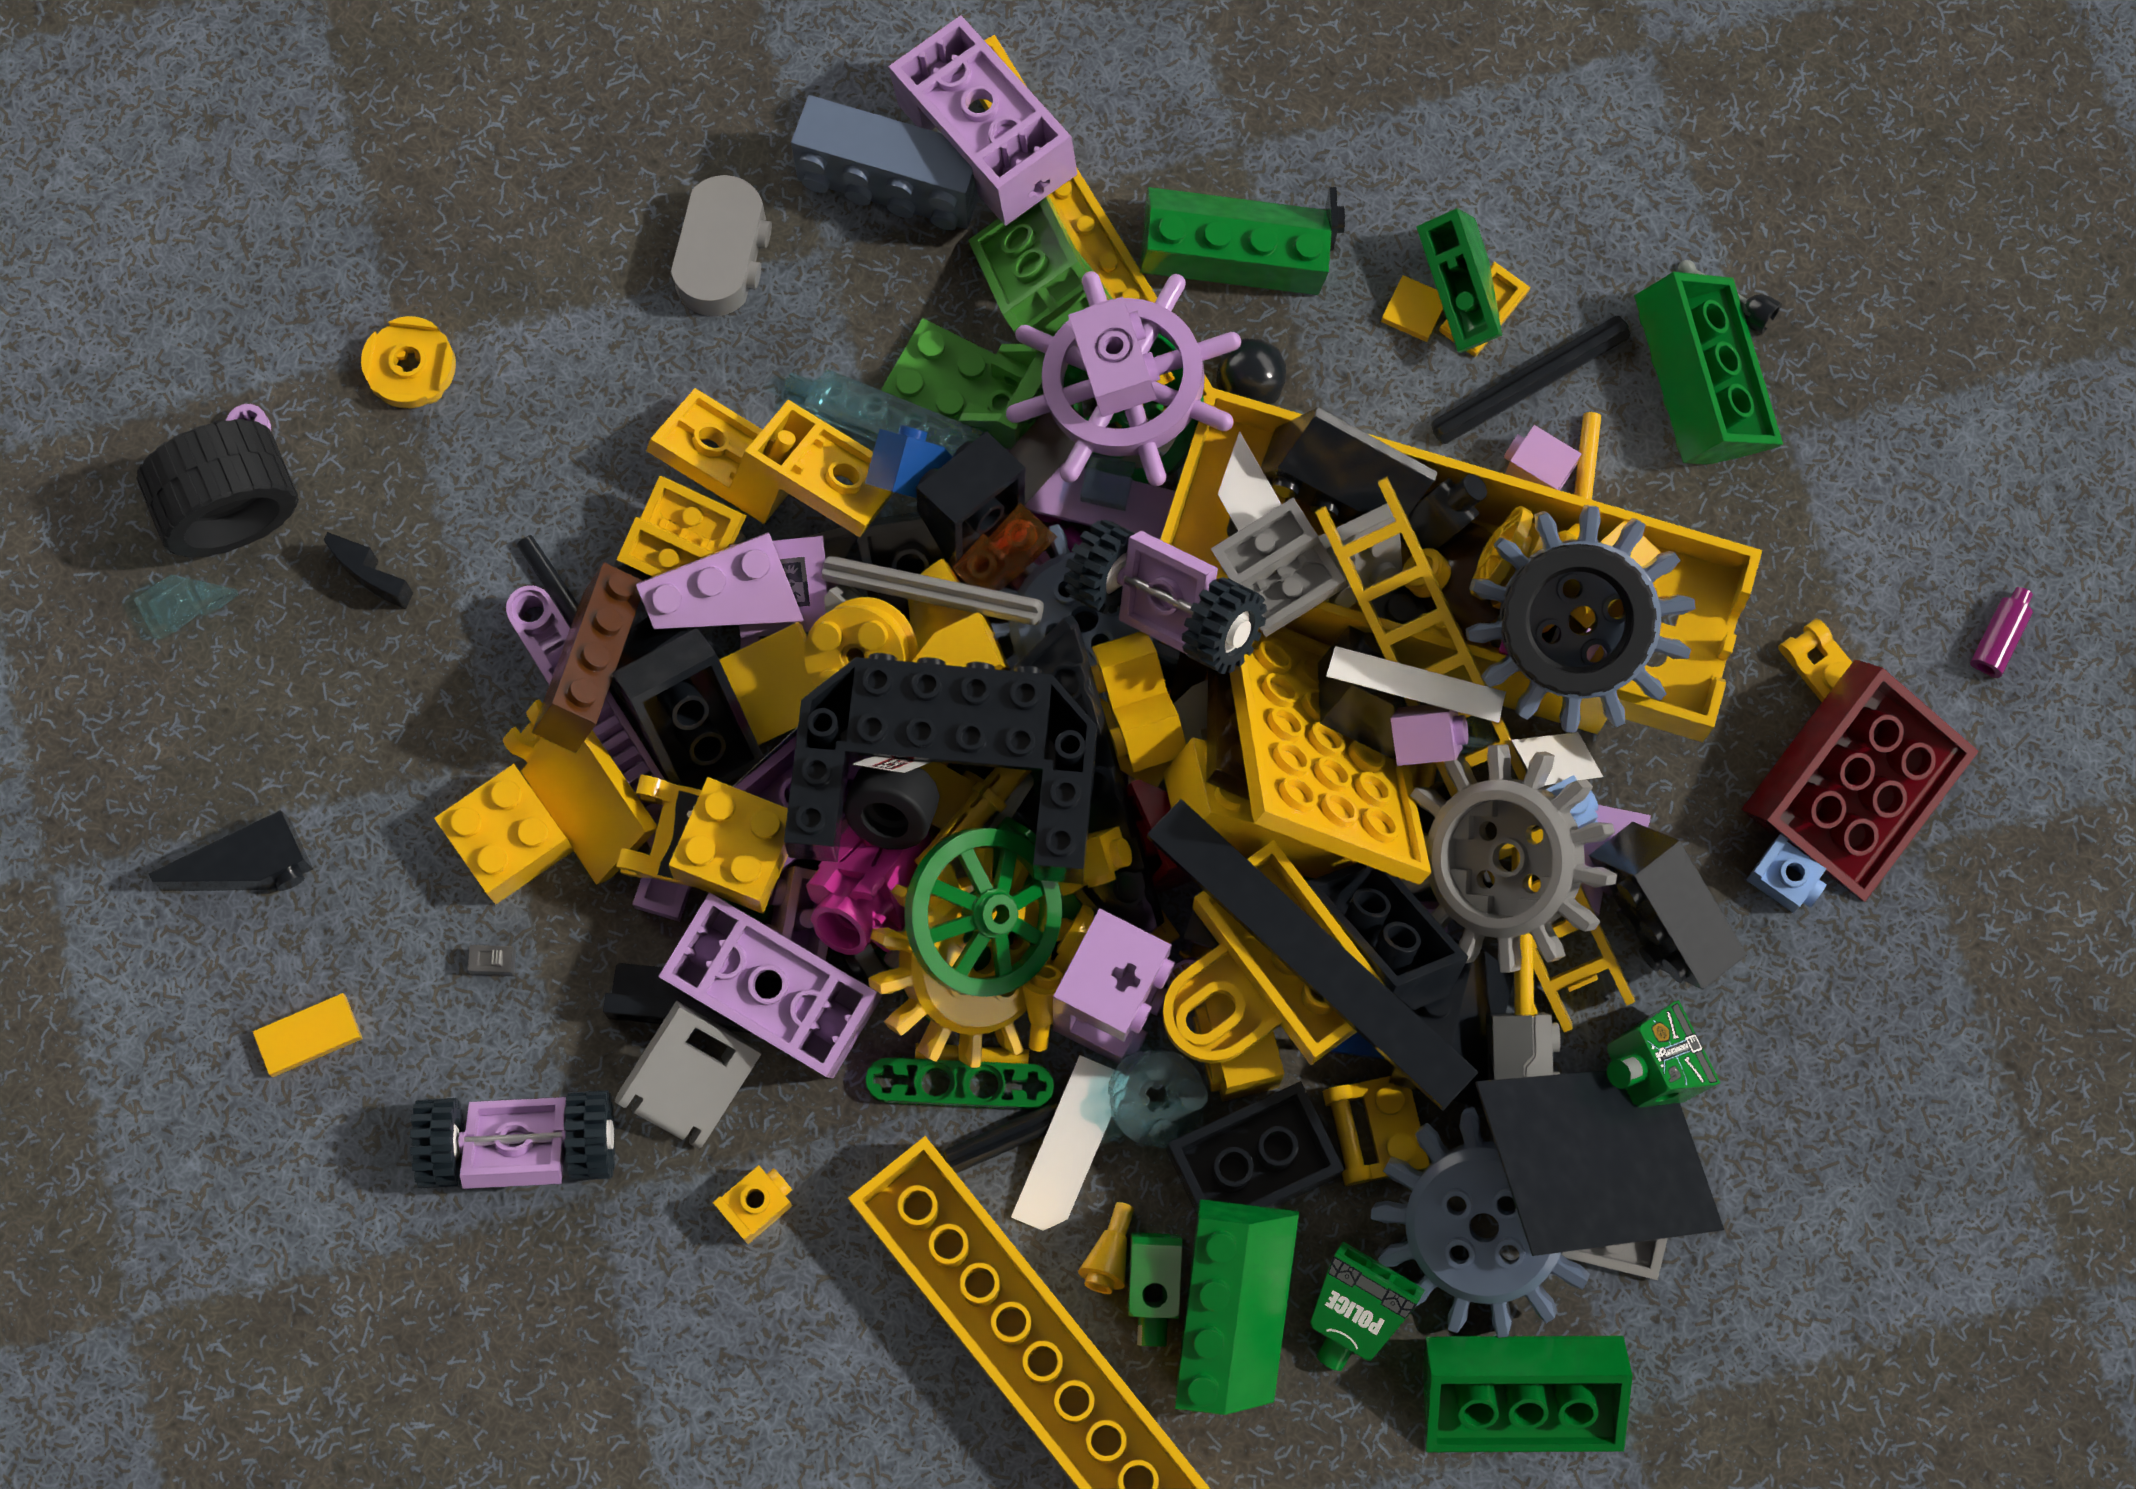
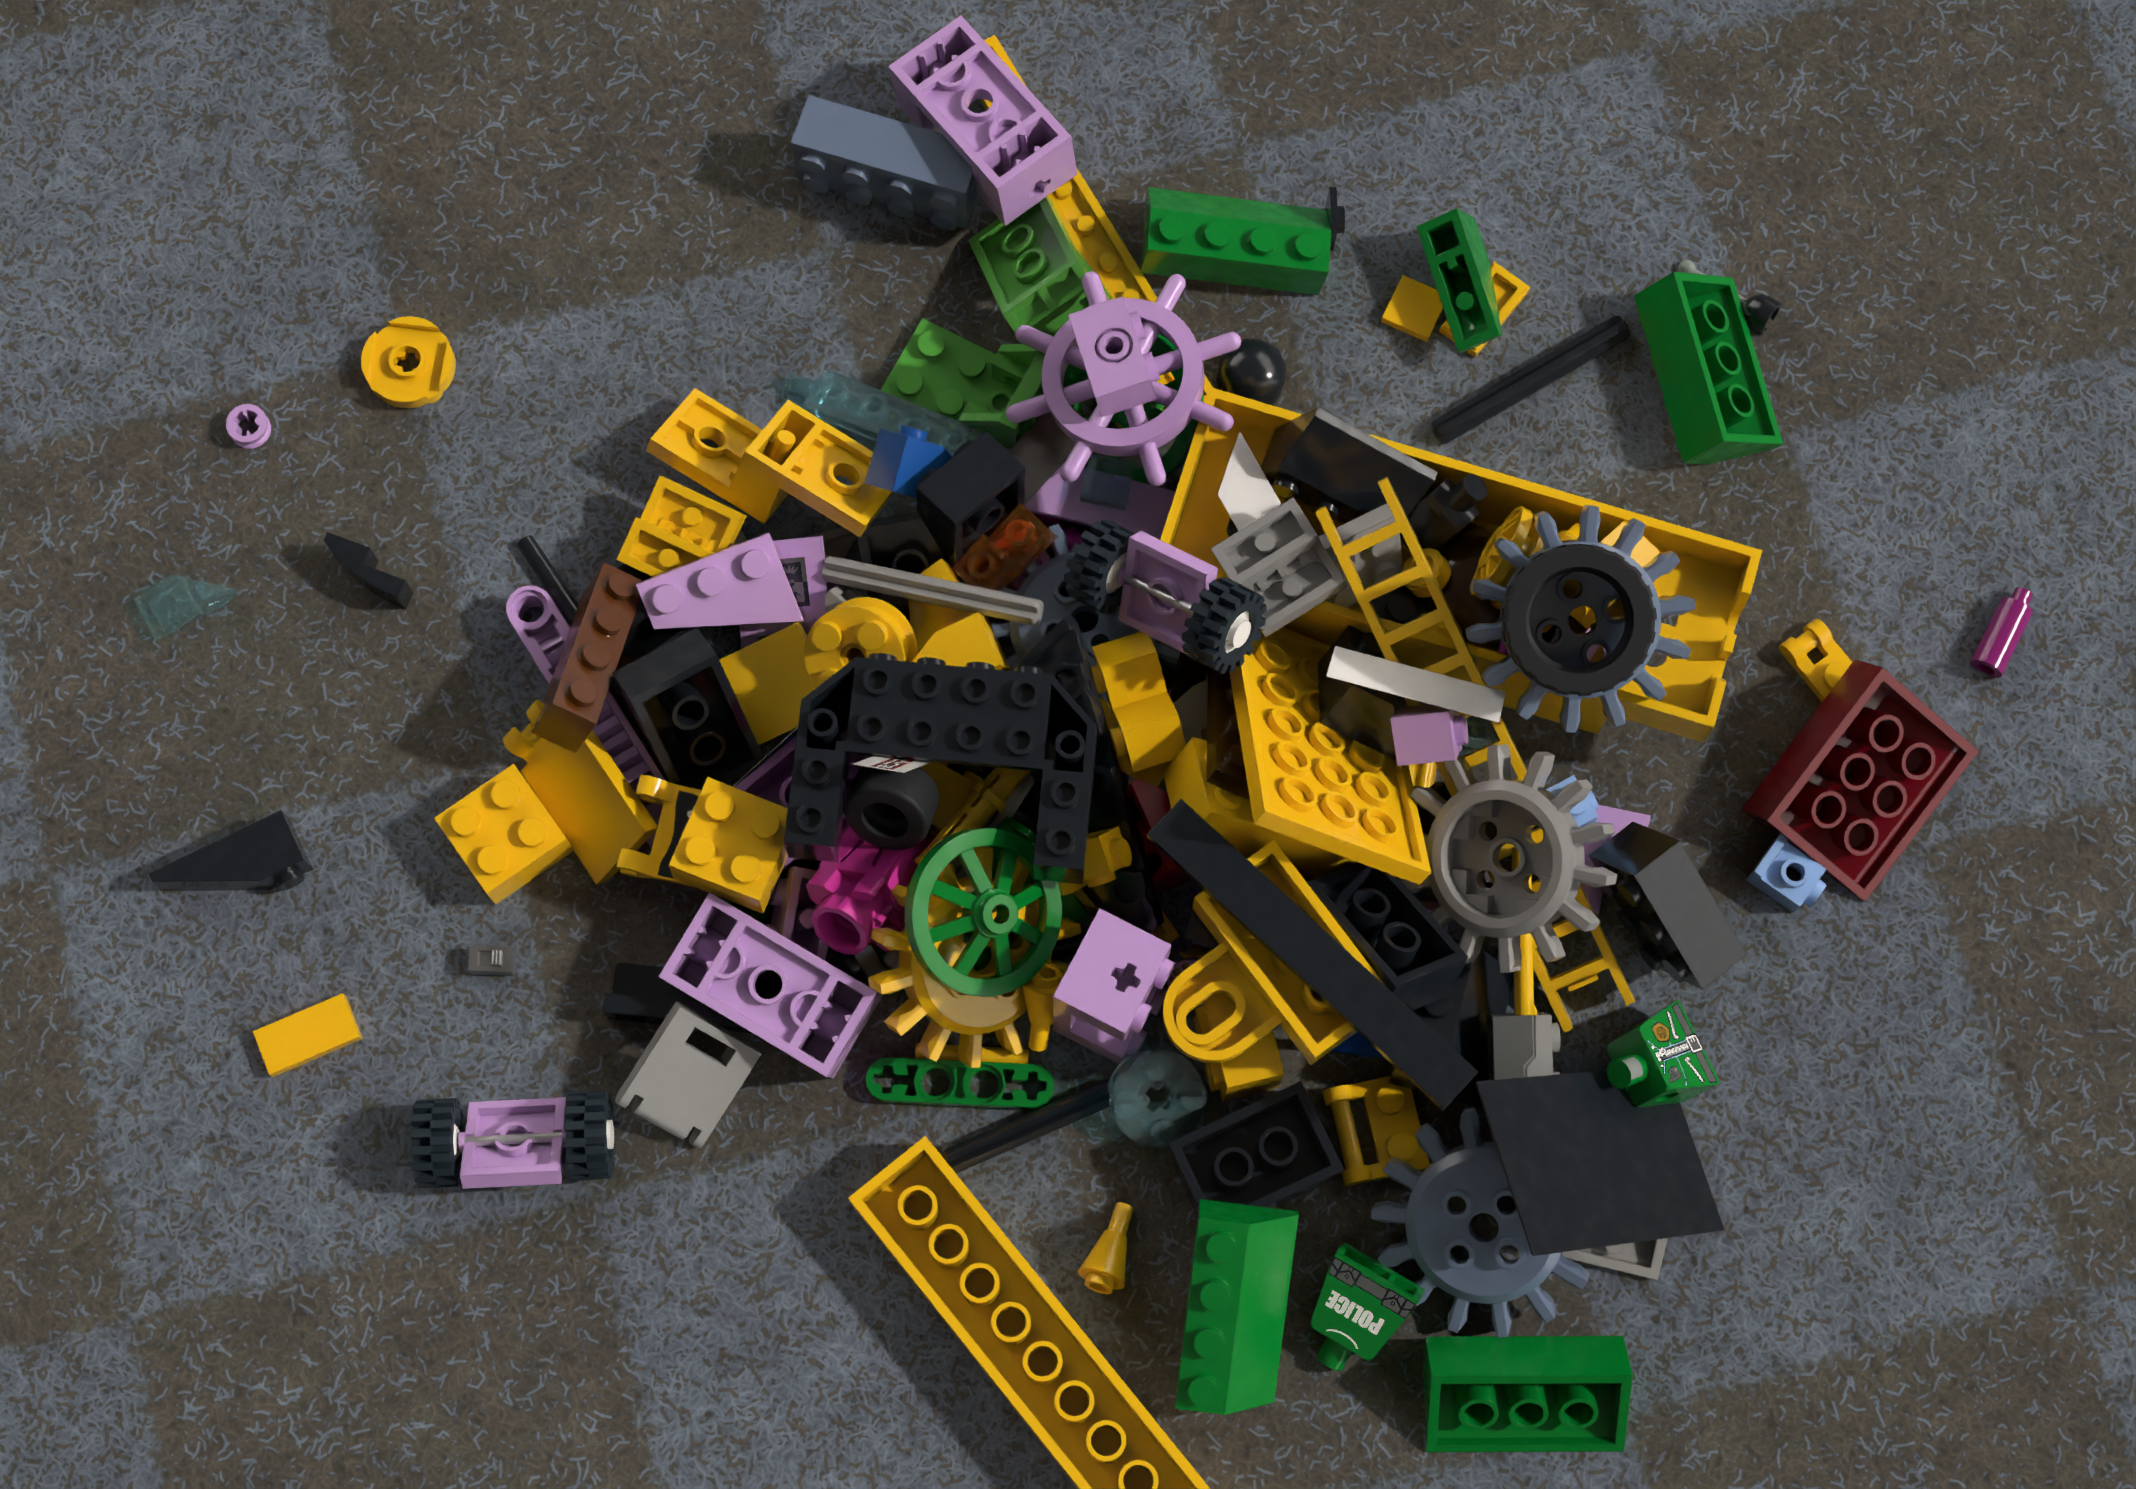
black tyre [136,419,299,558] -> none
lavender plate [632,878,691,922] -> none
light grey brick [671,175,772,316] -> none
yellow brick [712,1165,793,1244] -> none
white sticker [1011,1055,1128,1231] -> none
yellow bar [1051,904,1094,974] -> none
green torso [1128,1232,1182,1347] -> none
lavender brick [1504,425,1581,490] -> none
white sticker [1511,732,1603,785] -> none
yellow piece [1574,412,1601,500] -> none

